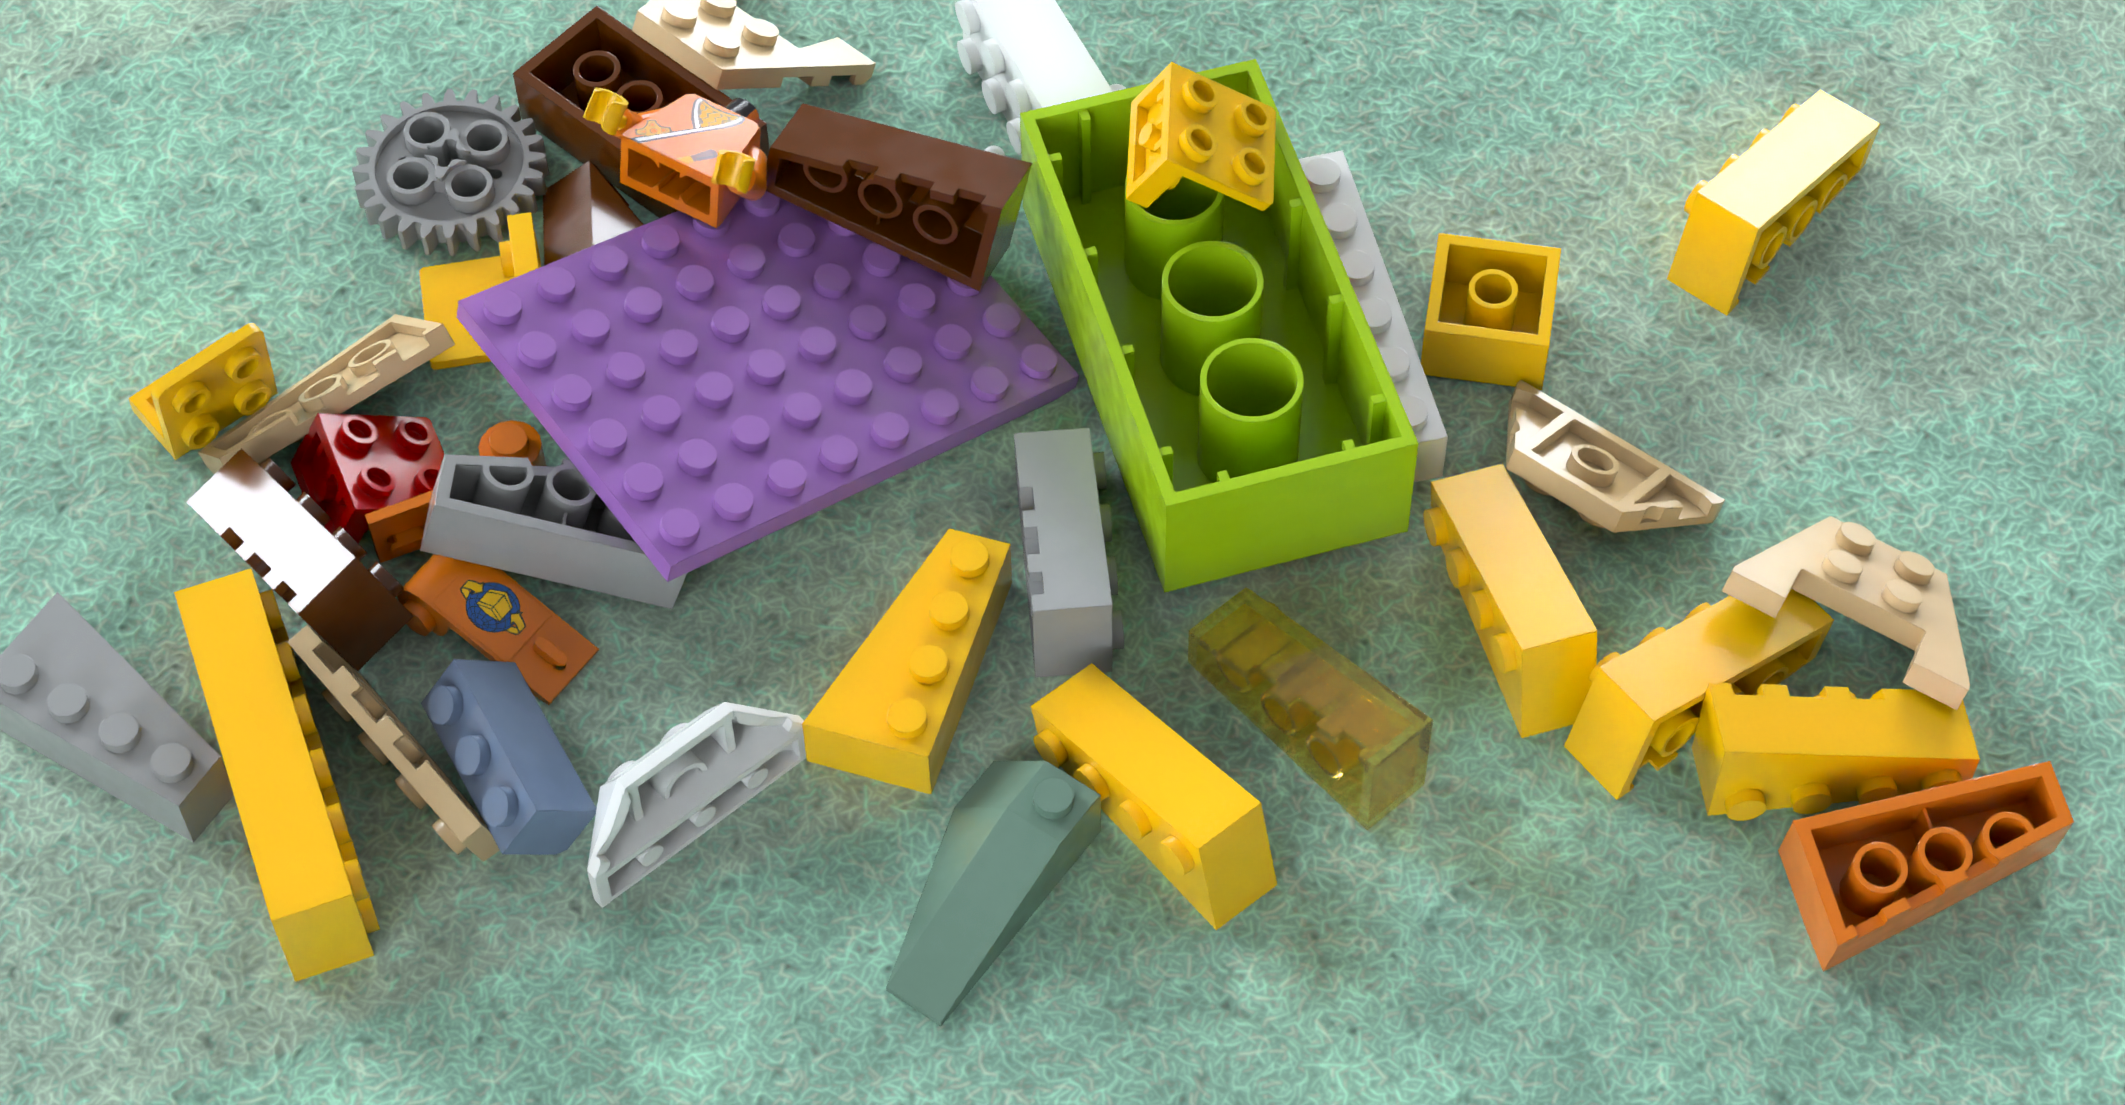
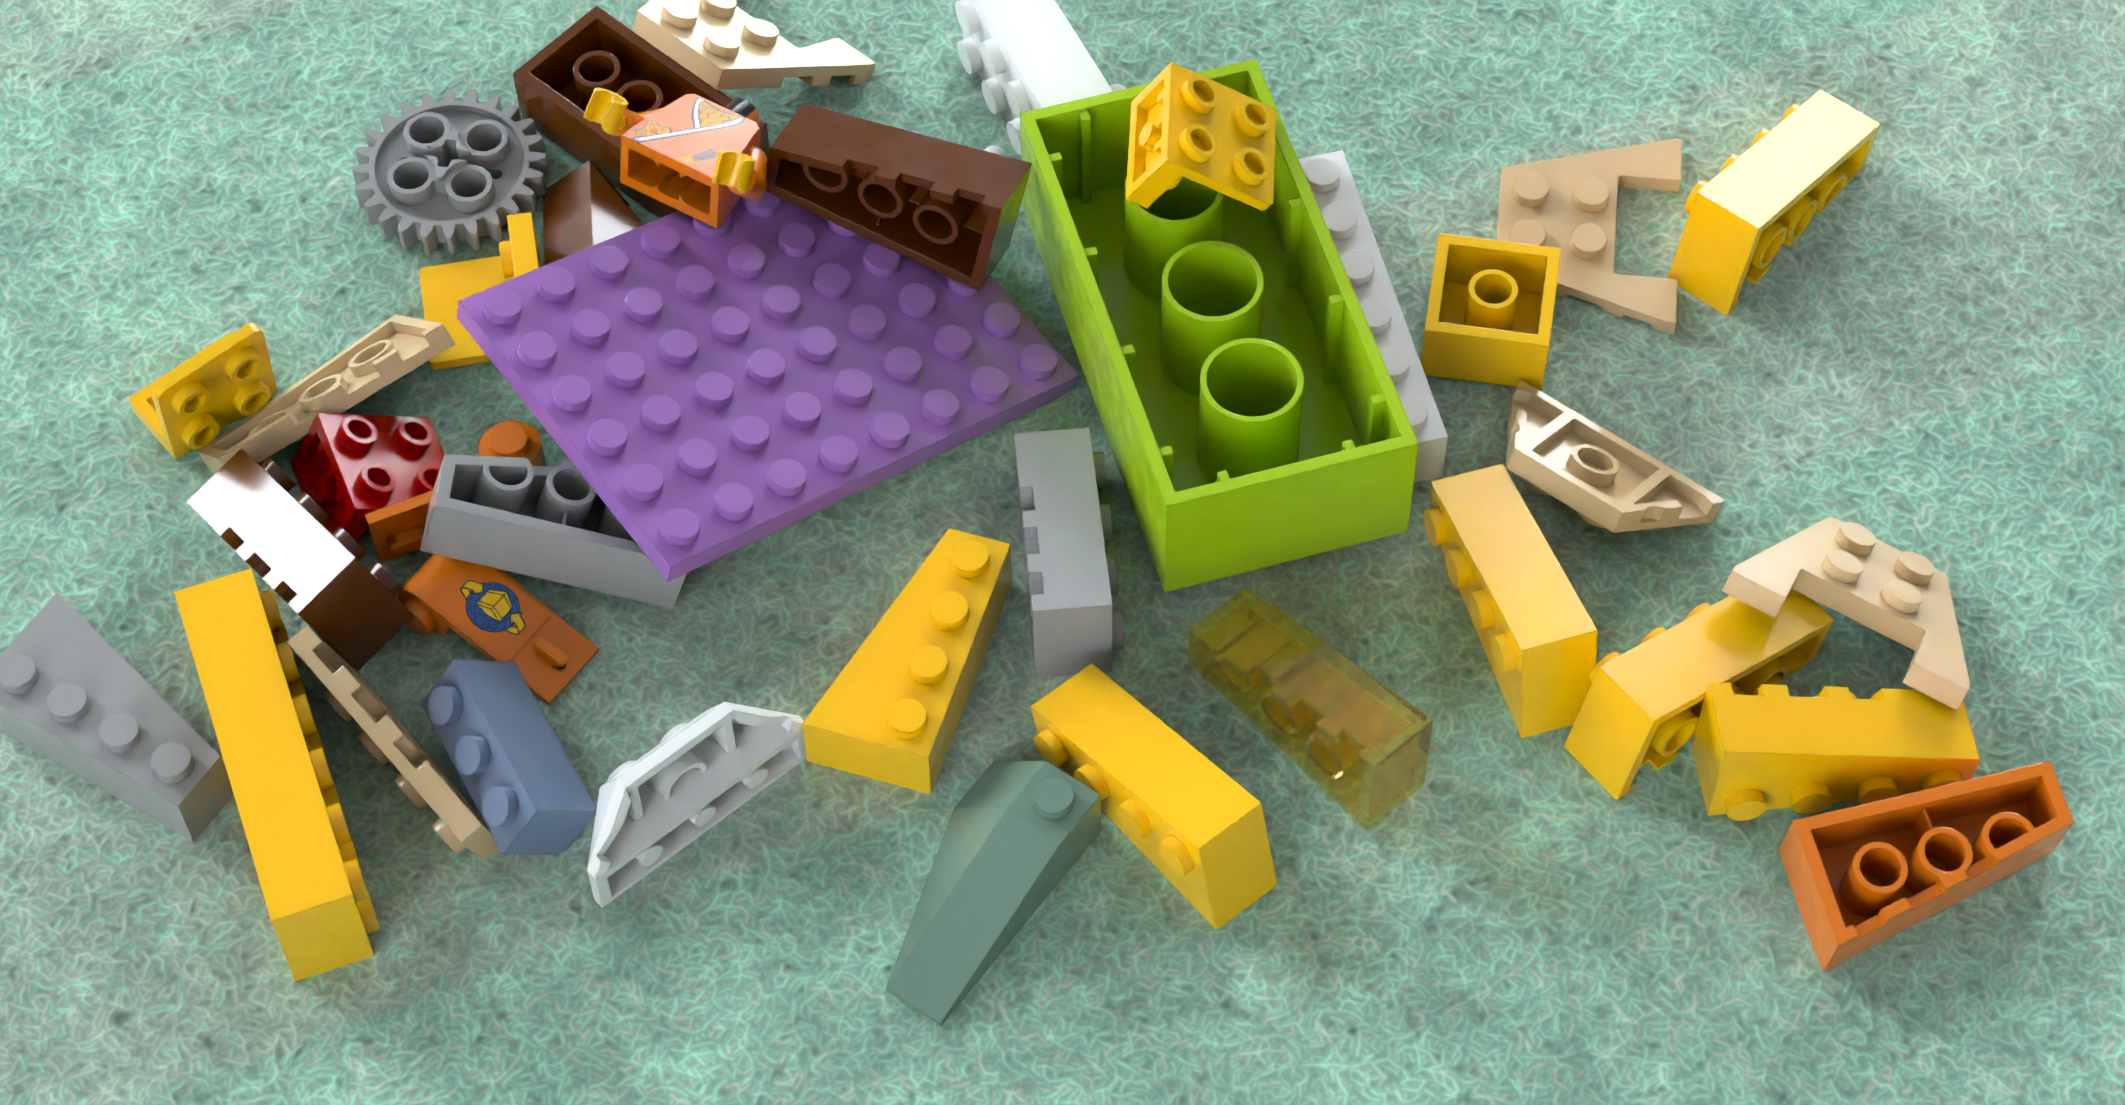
none -> tan wing [1496,139,1683,334]

